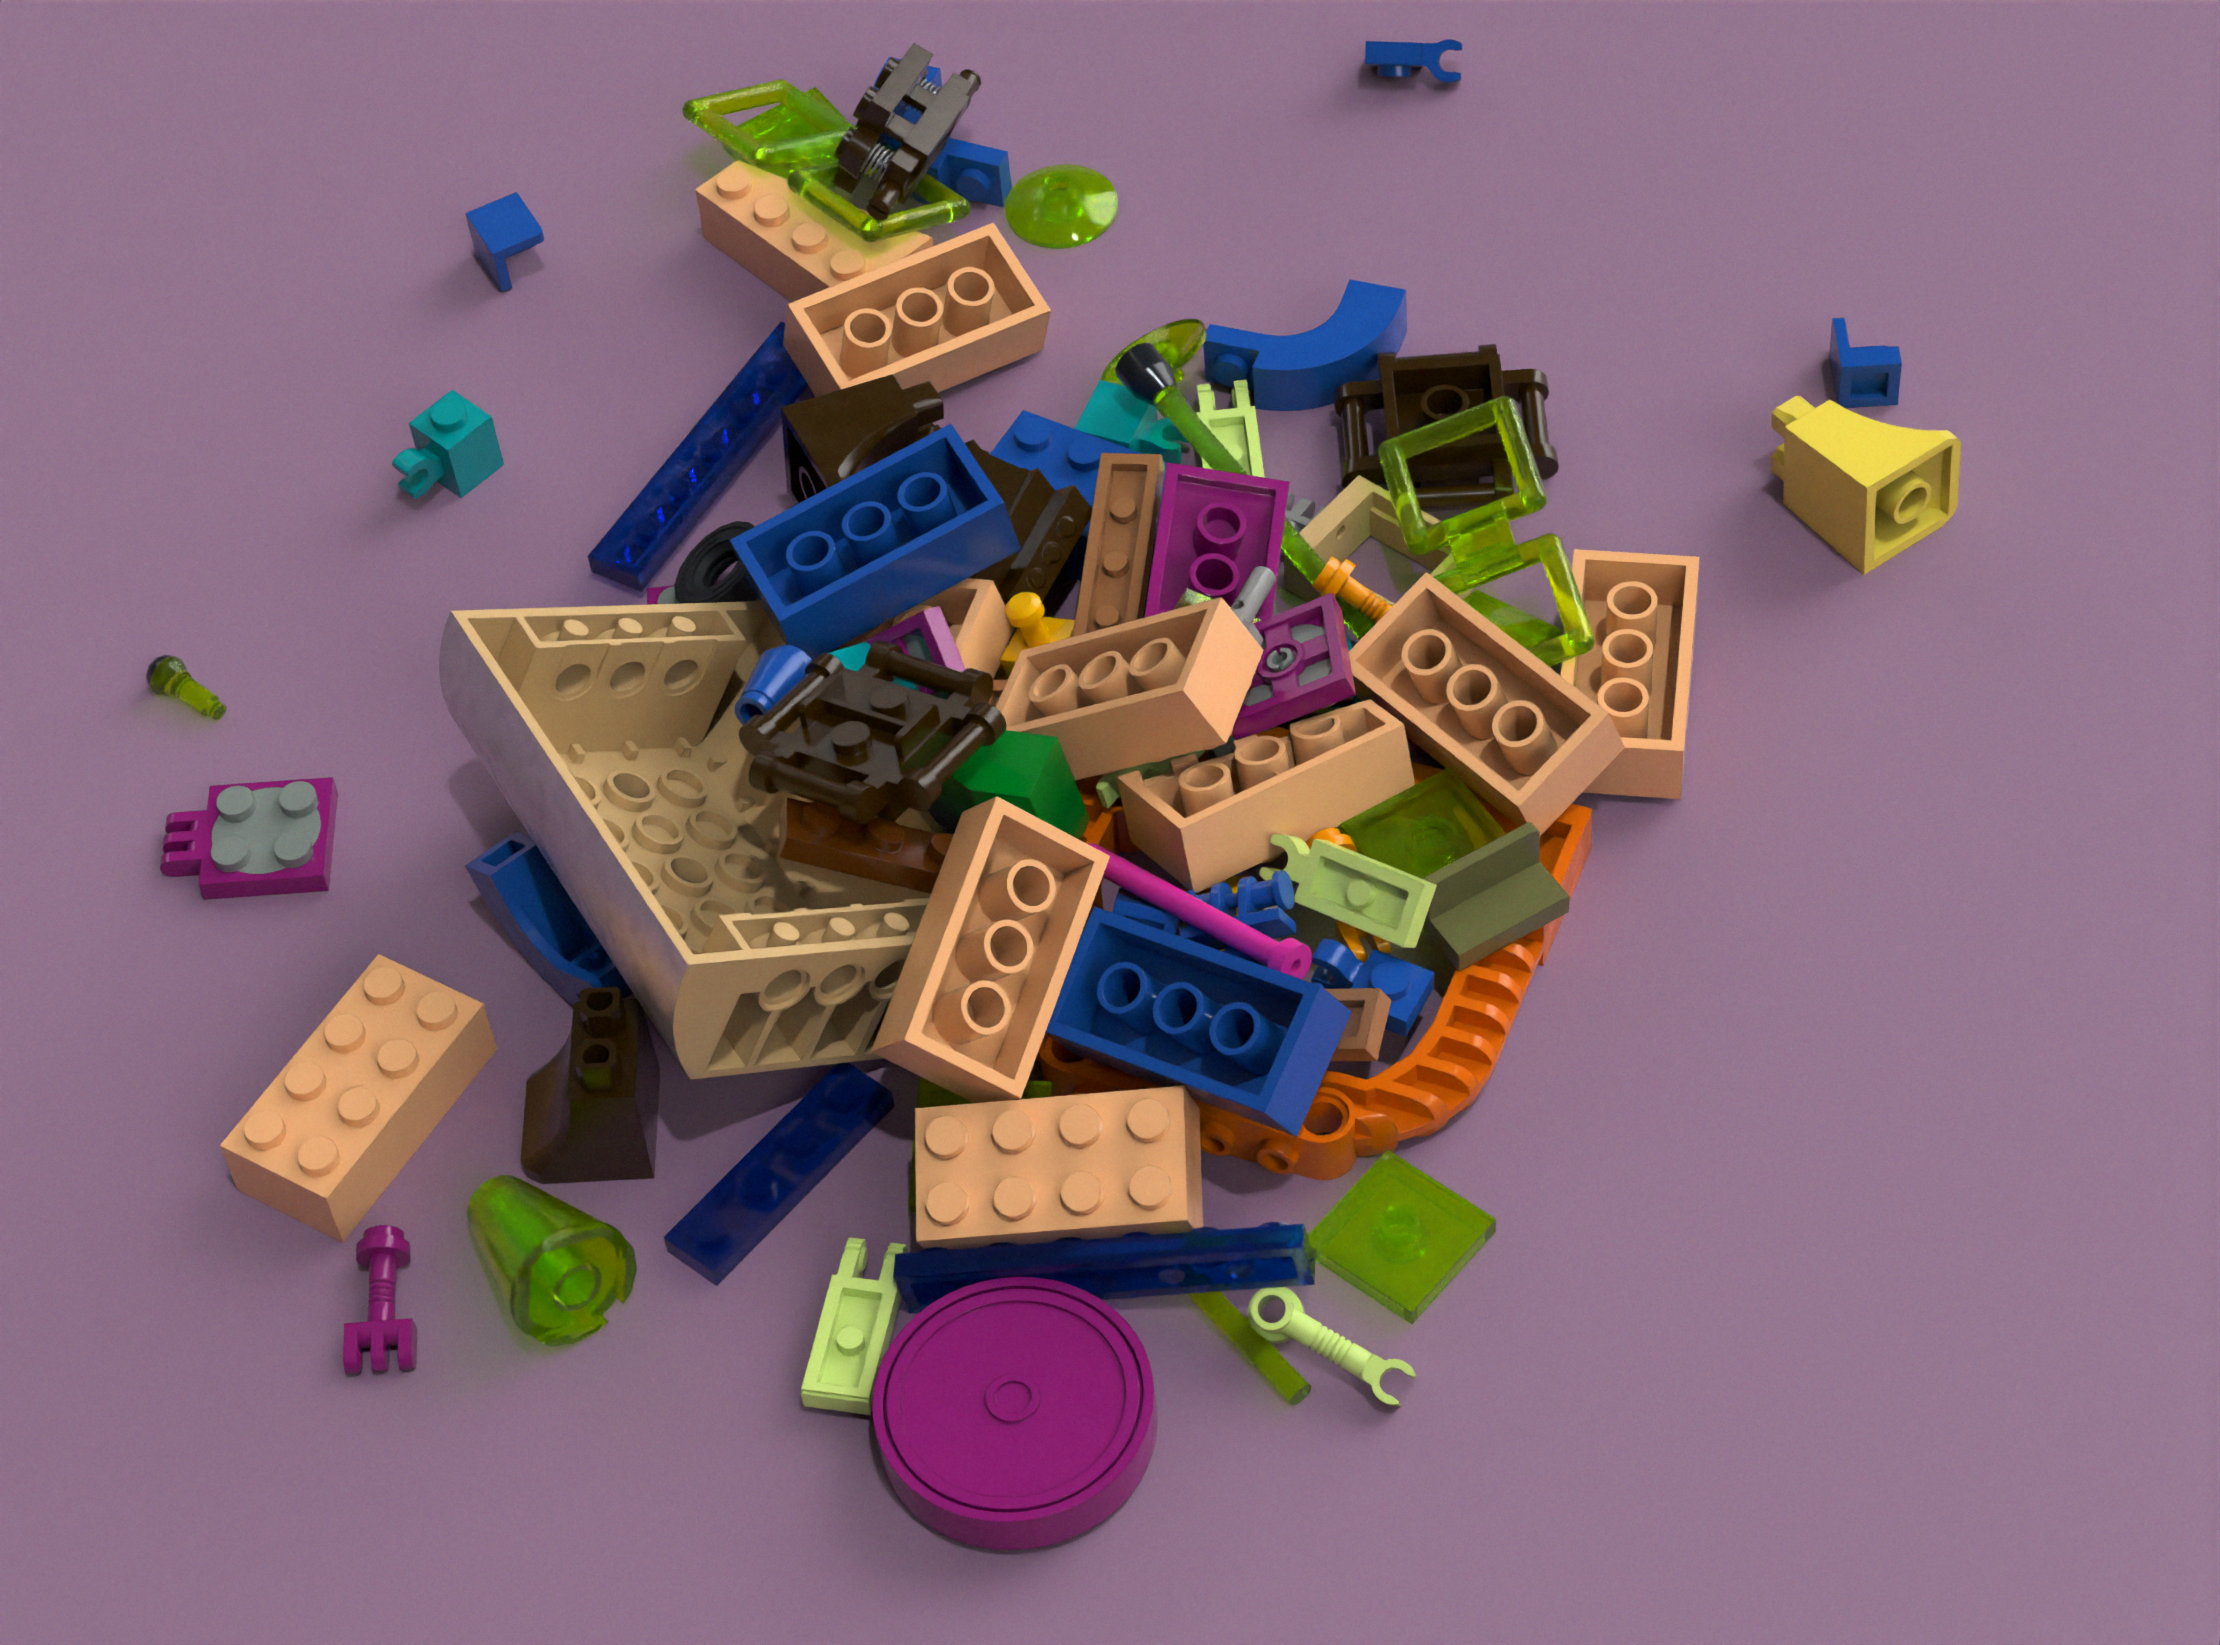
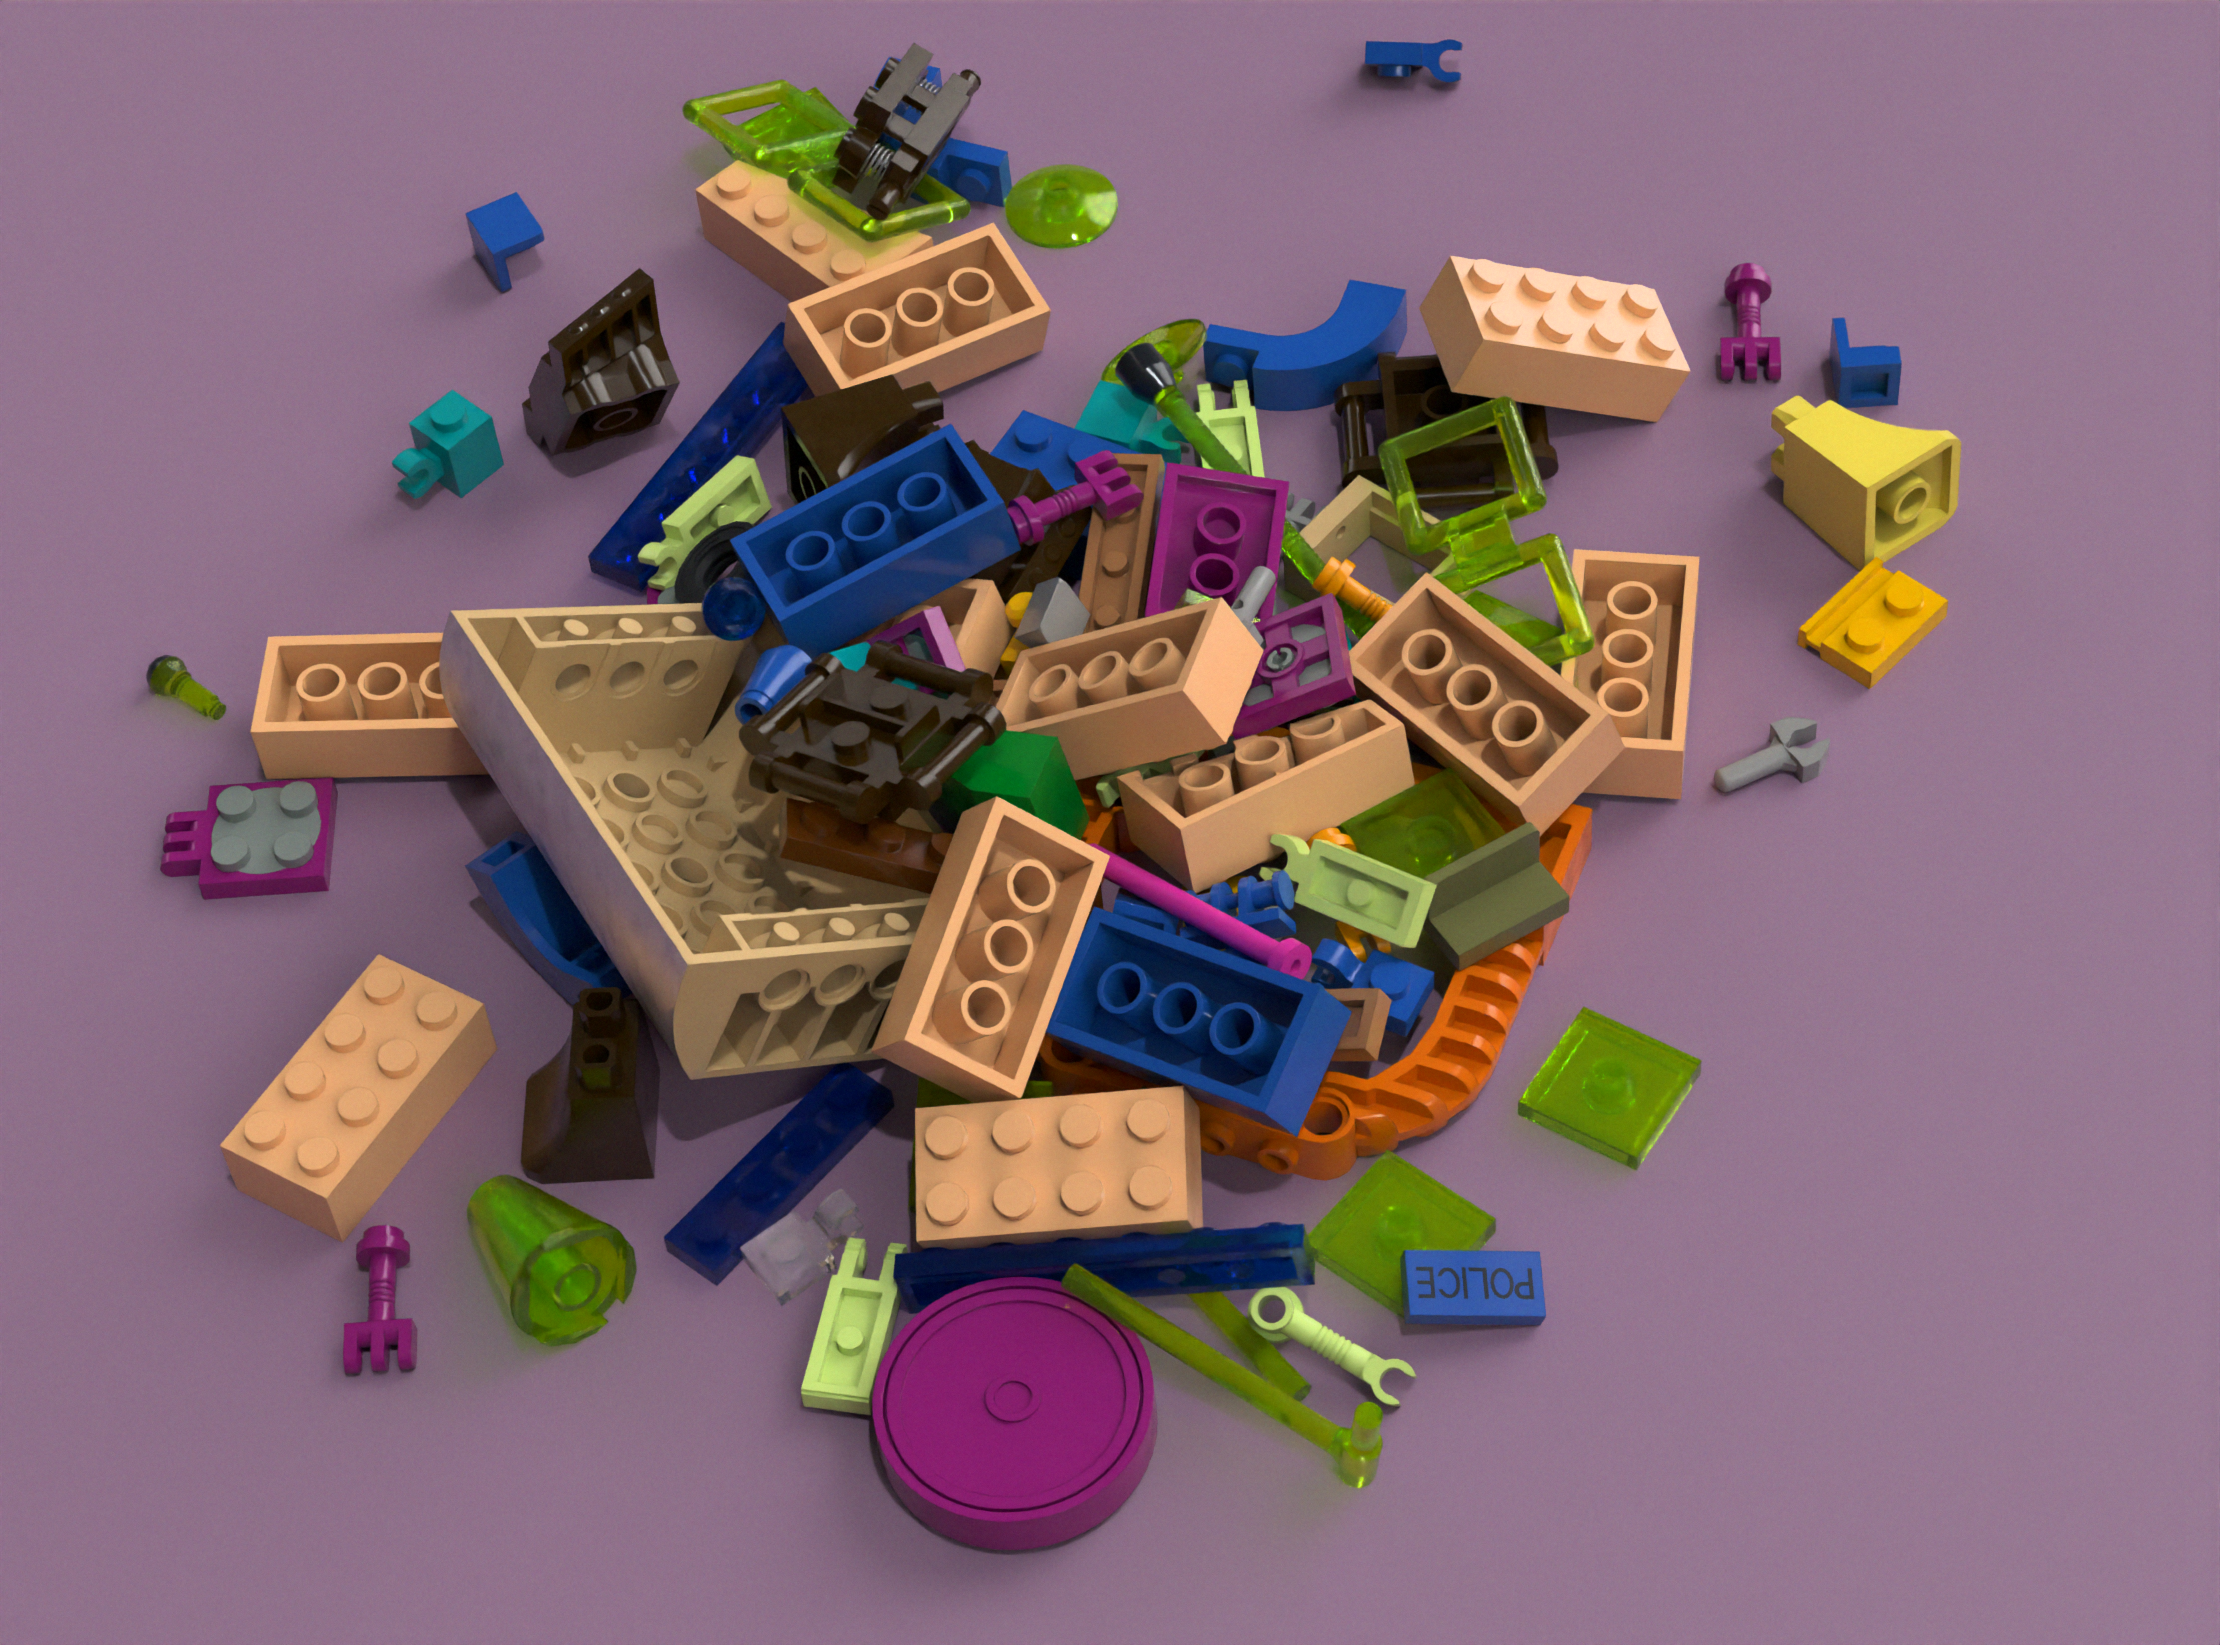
none -> light nougat brick [250,632,489,779]
none -> dark brown slope [522,268,680,456]
none -> yellowish green plate [638,455,772,591]
none -> clear blue plate [701,576,766,641]
none -> clear plate [740,1189,865,1306]
none -> magenta hinge [1007,450,1144,546]
none -> light grey slope [1014,577,1091,648]
none -> clear neon green bar [1061,1263,1383,1488]
none -> blue tile [1400,1250,1546,1325]
none -> light nougat brick [1419,256,1691,422]
none -> clear neon green plate [1518,1006,1702,1170]
none -> light grey bar [1714,717,1830,793]
none -> magenta hinge [1720,263,1781,380]
none -> yellow plate [1798,557,1948,689]

